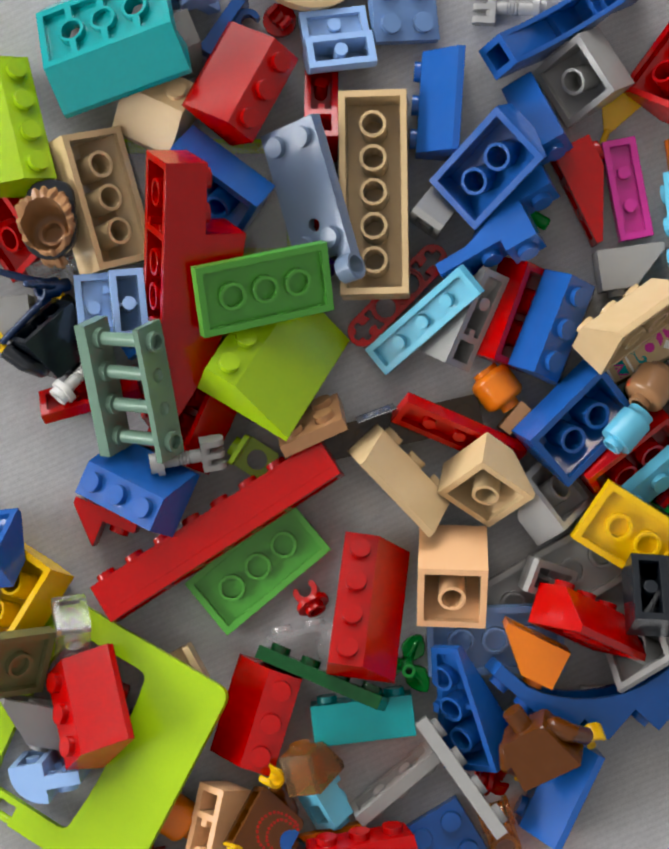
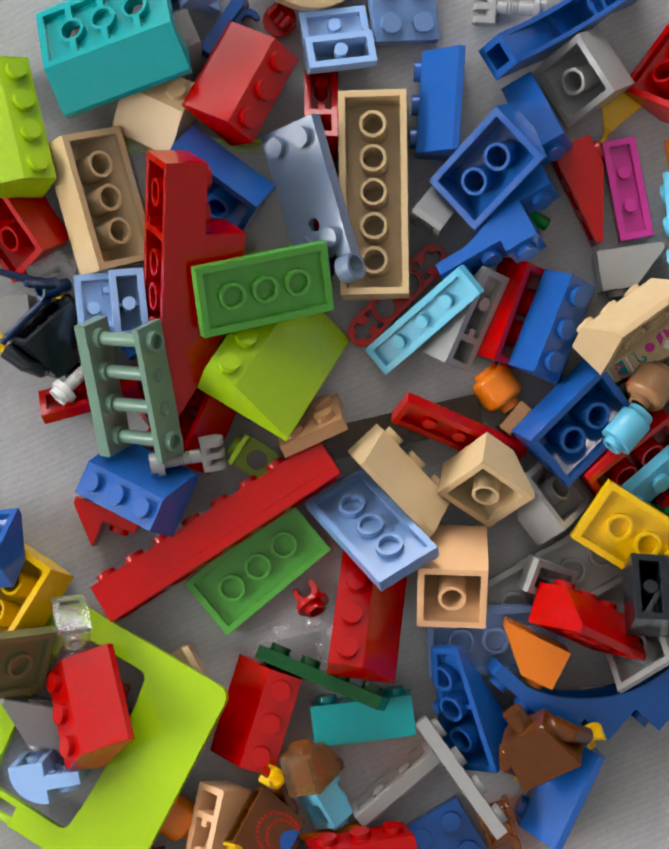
medium nougat hair [14,179,78,269] -> none
black sticker [355,403,397,423] -> none
green plant [396,634,430,692] -> none
red plate [474,770,509,796] -> none
none -> medium blue plate [305,468,439,592]

